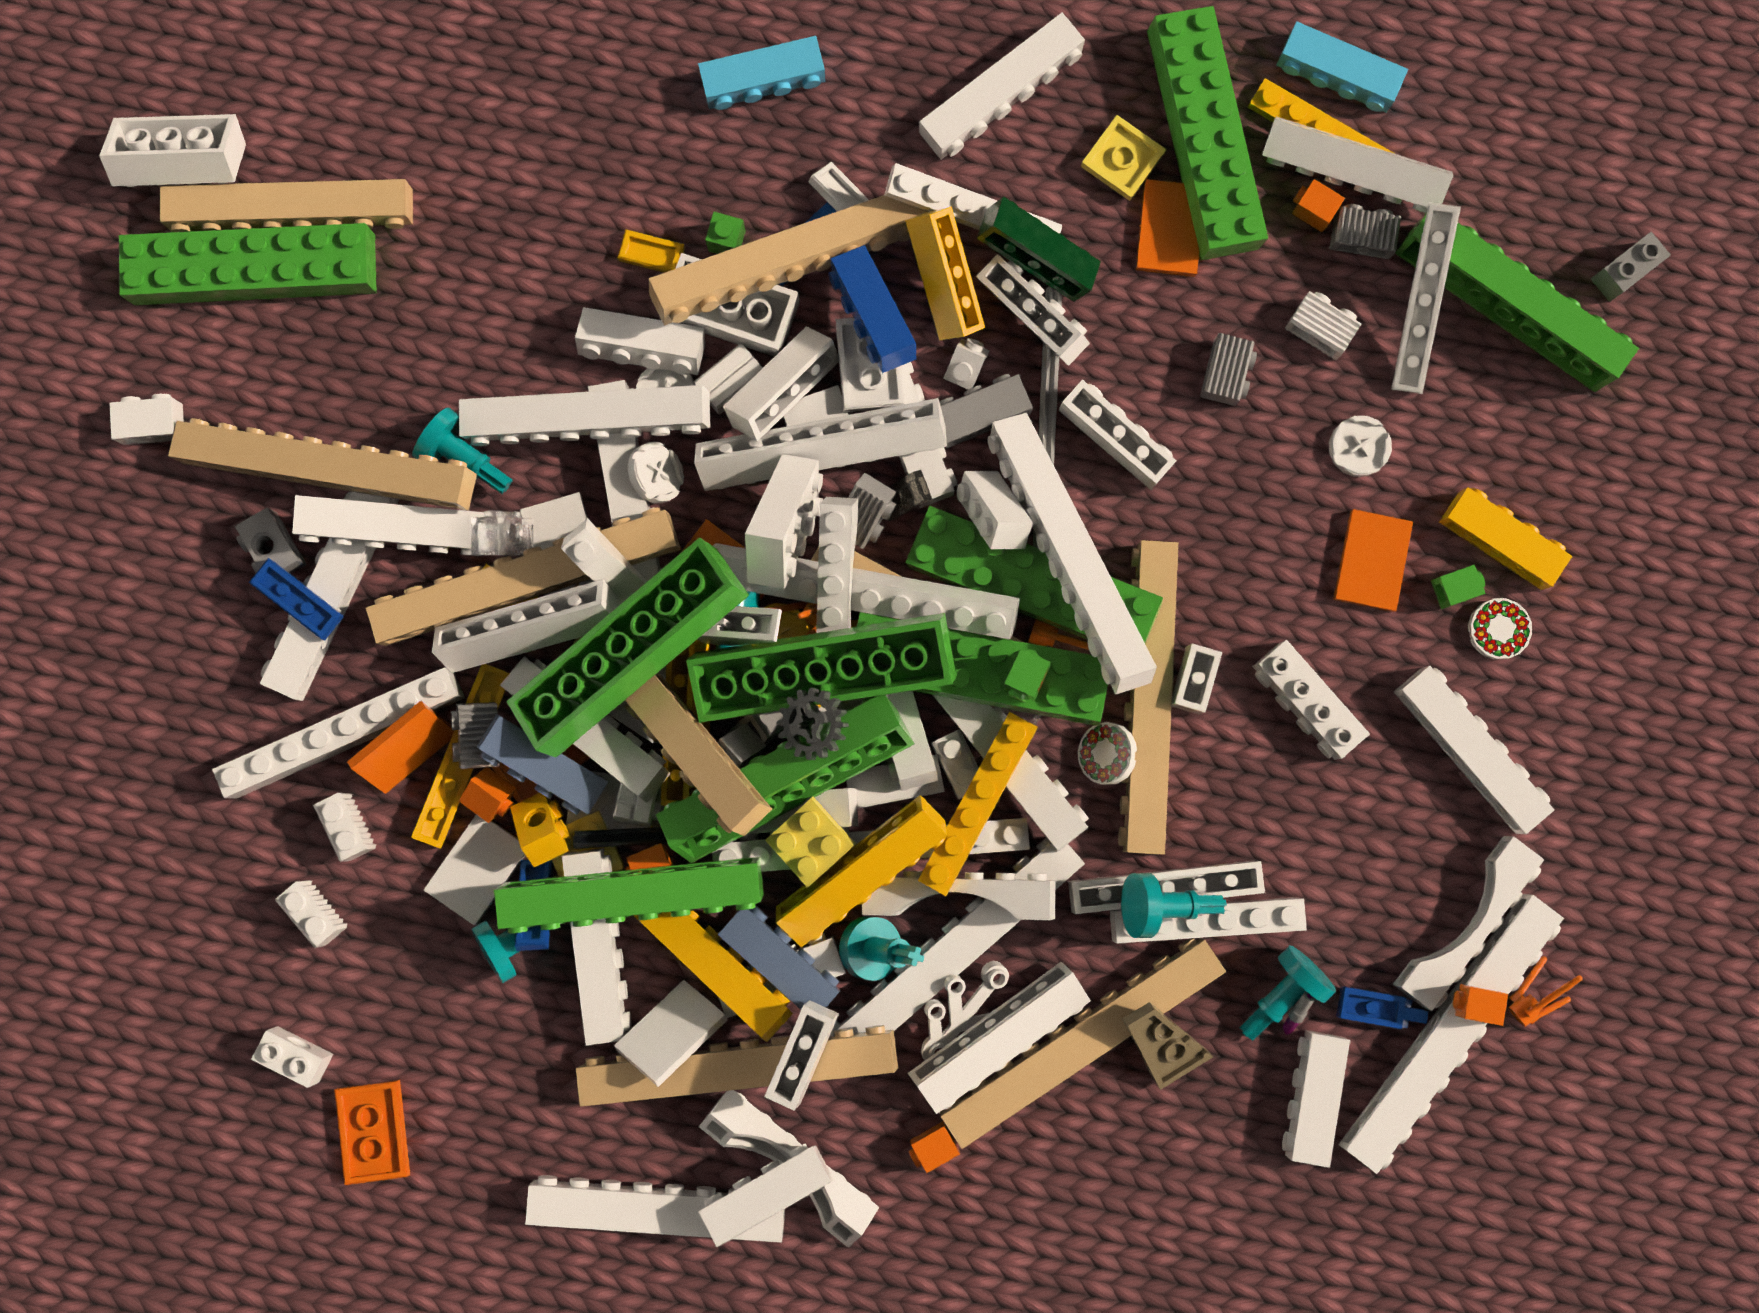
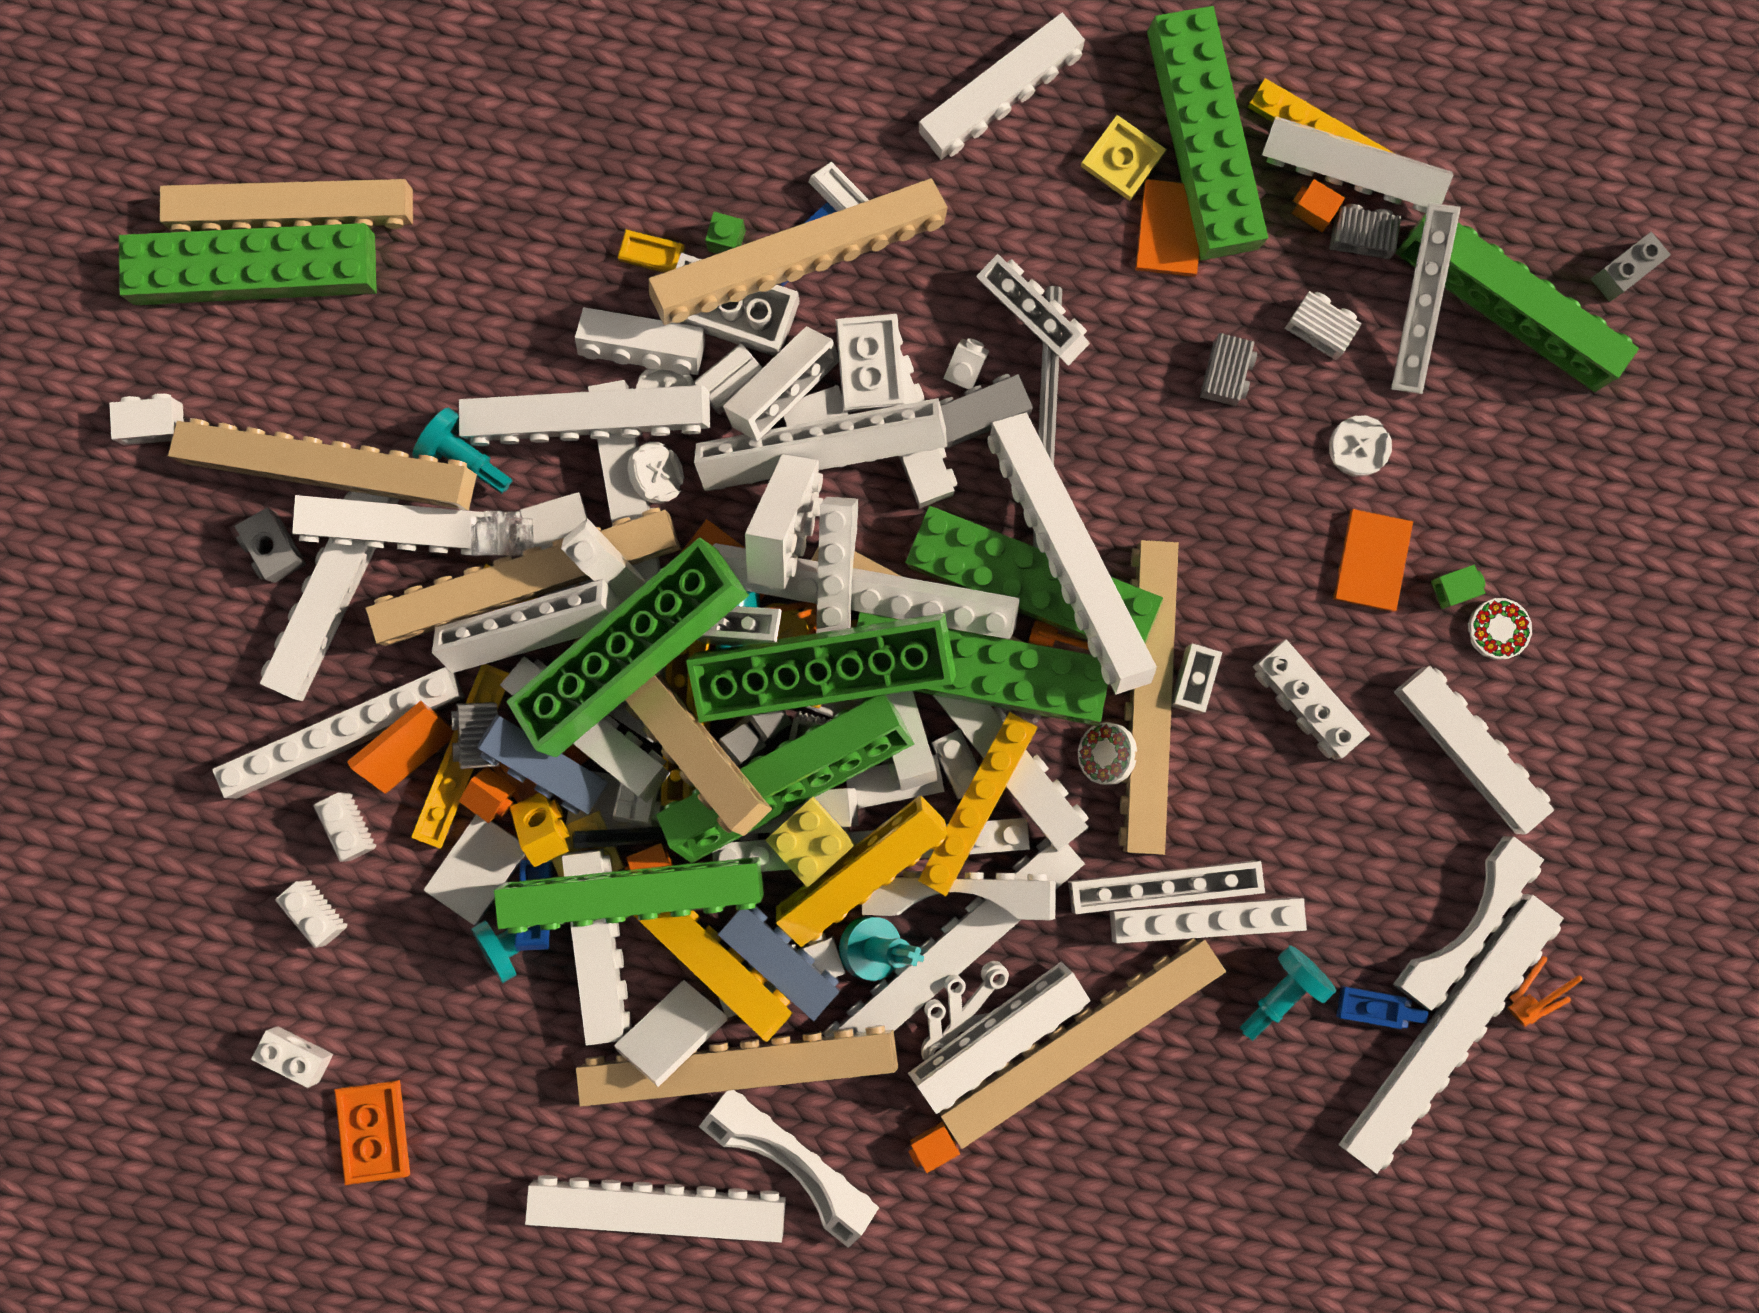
white brick [99,114,246,187] -> none
blue tile [249,558,344,641] -> none
medium azure brick [698,36,826,110] -> none
white brick [699,1143,834,1247] -> none
white brick [764,1000,839,1111] -> none
dark grey gear [776,688,849,760] -> none
blue brick [828,245,916,373] -> none
light grey brick [848,473,896,549] -> none
white plate [884,163,1062,233] -> none
clear smoke plate [888,470,932,522] -> none
yellow brick [905,207,985,340] -> none
white brick [957,471,1033,549] -> none
dark green brick [977,196,1101,302] -> none
bright green brick [1004,648,1051,703] -> none
white brick [1059,379,1177,490] -> none
teal piece [1121,873,1227,938] -> none
dark tan wing [1123,1002,1213,1090] -> none
medium azure brick [1276,21,1408,113] -> none
white brick [1282,1030,1350,1168] -> none
light grey piece [1283,991,1315,1035] -> none
yellow brick [1439,487,1572,590] -> none
orange brick [1453,984,1508,1026] -> none

